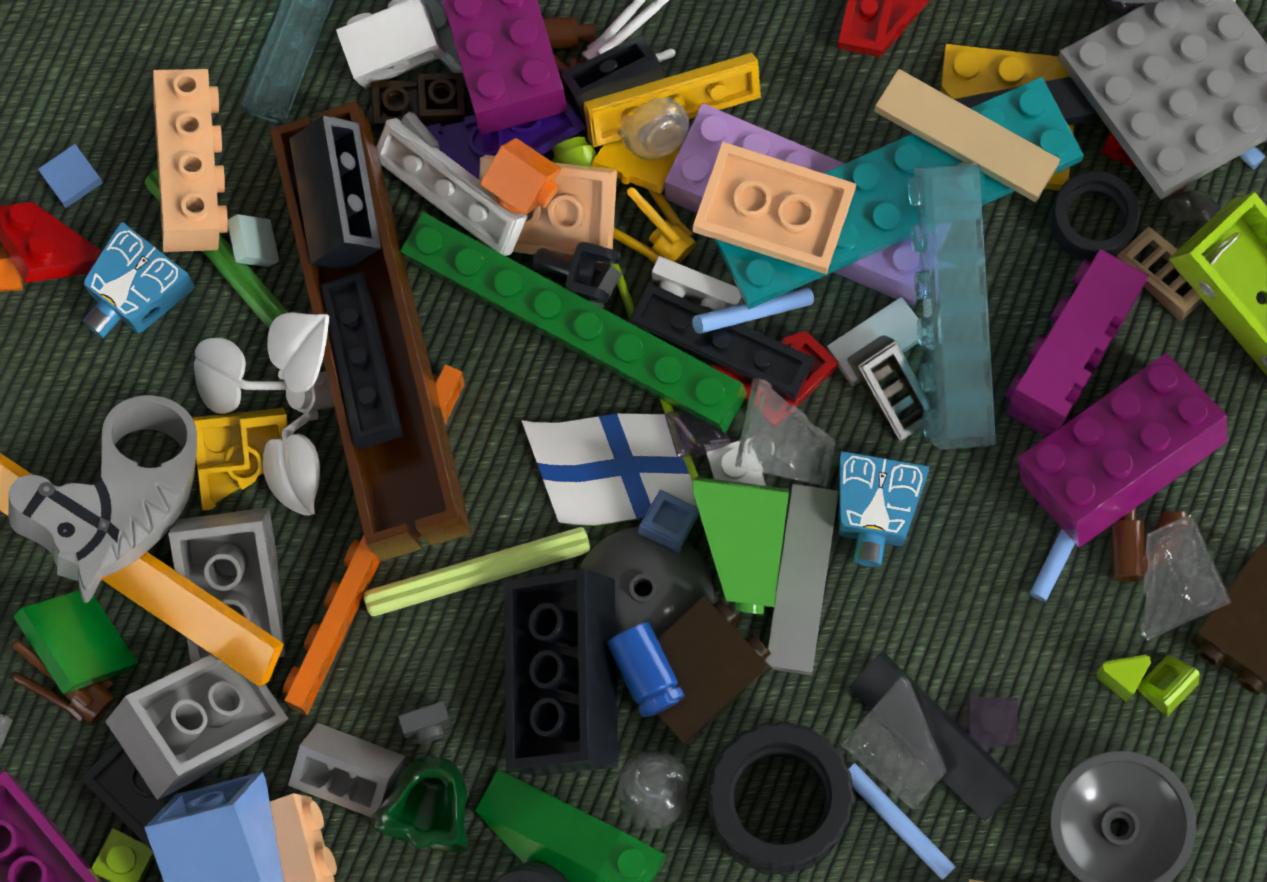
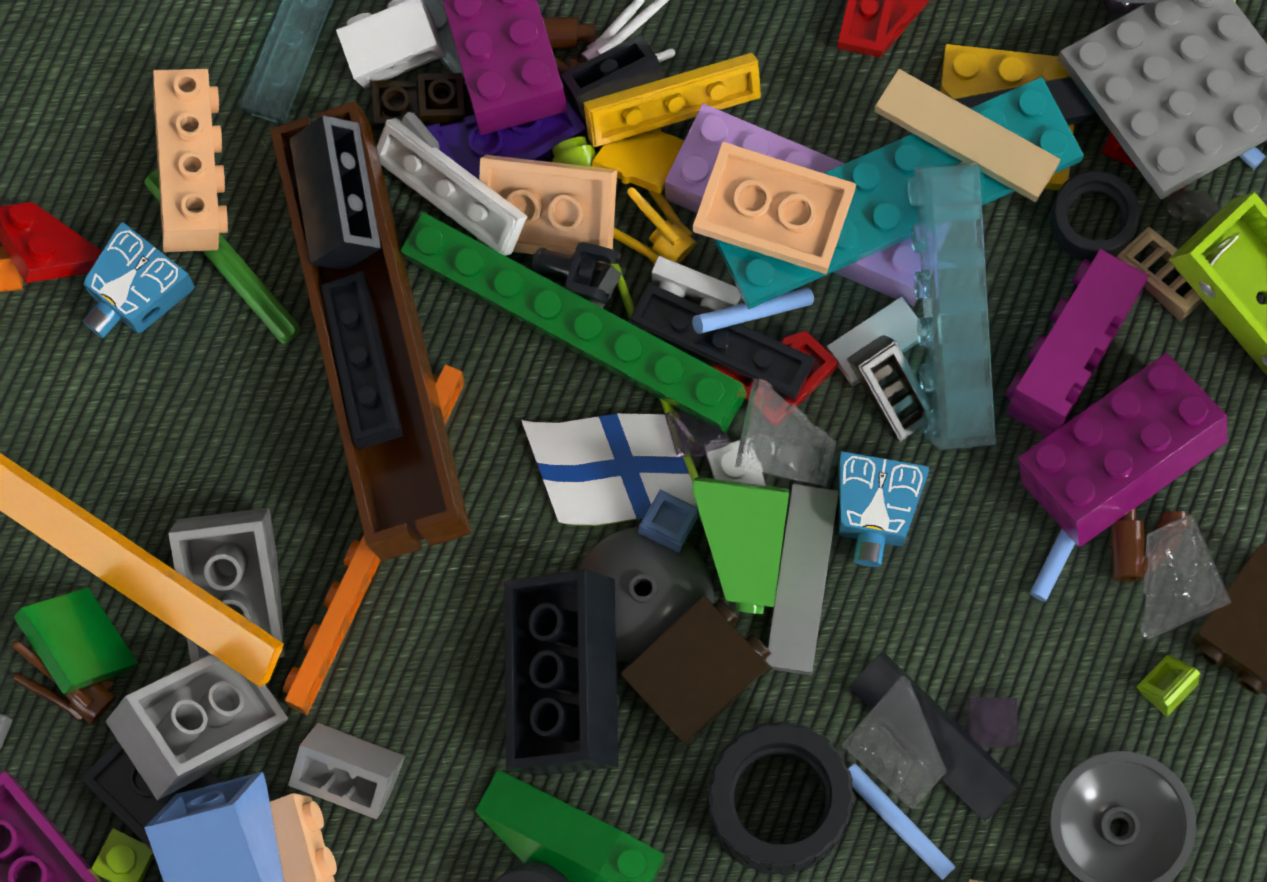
light grey animal [8,395,197,603] -> none
medium blue tile [38,144,103,208] -> none
yellow slope [192,408,288,511] -> none
white plant [194,312,334,516] -> none
light aqua tile [228,214,279,267] -> none
yellowish green axle [364,527,590,616] -> none
dark green piece [371,756,469,852] -> none
dark grey plate [398,701,452,744] -> none
orange brick [480,138,562,215] -> none
blue piece [606,622,685,717] -> none
clear hair [617,98,689,161] -> none
clear hair [617,750,691,829] -> none
lime slope [1096,655,1151,703] -> none

